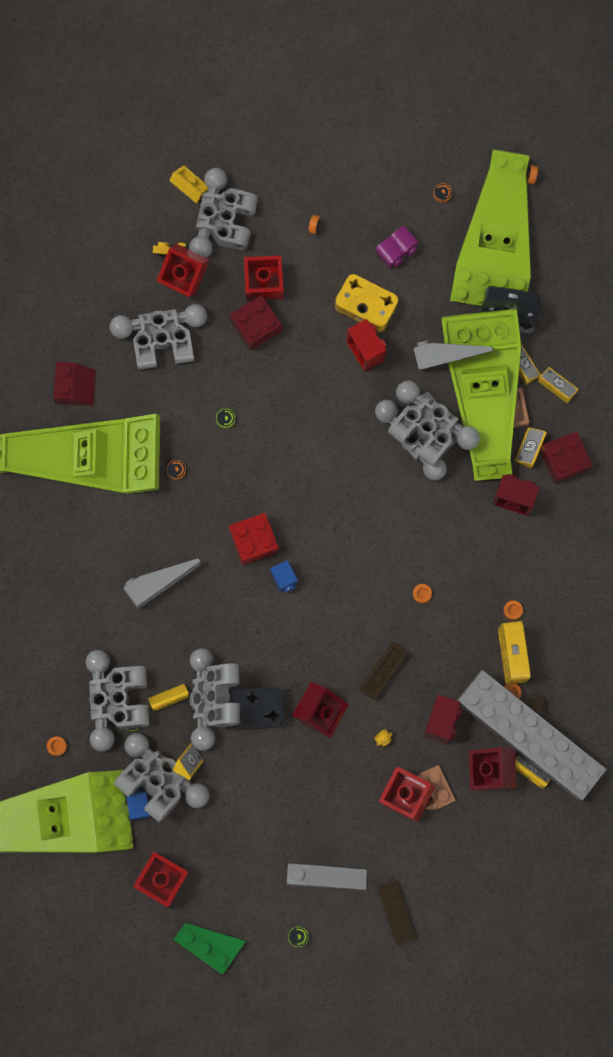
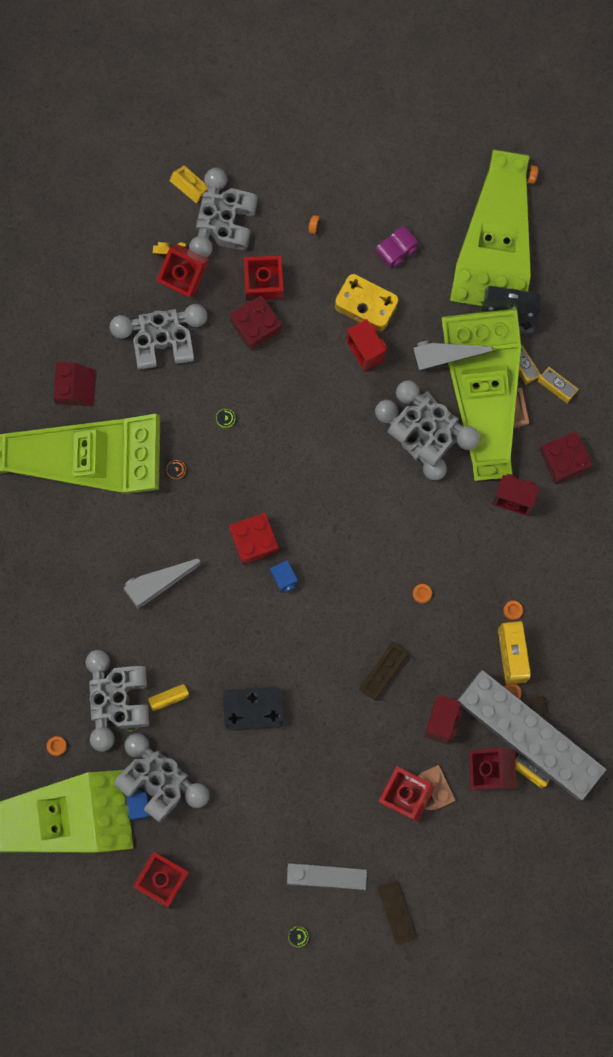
slope [173,743,204,780] -> none
green wing [173,923,246,975] -> none
light grey connector [189,648,240,751] -> none
dark red slope [292,682,349,738] -> none
yellow plate [374,729,392,747] -> none
black tile [433,183,452,203] -> none
slope [514,428,547,469] -> none

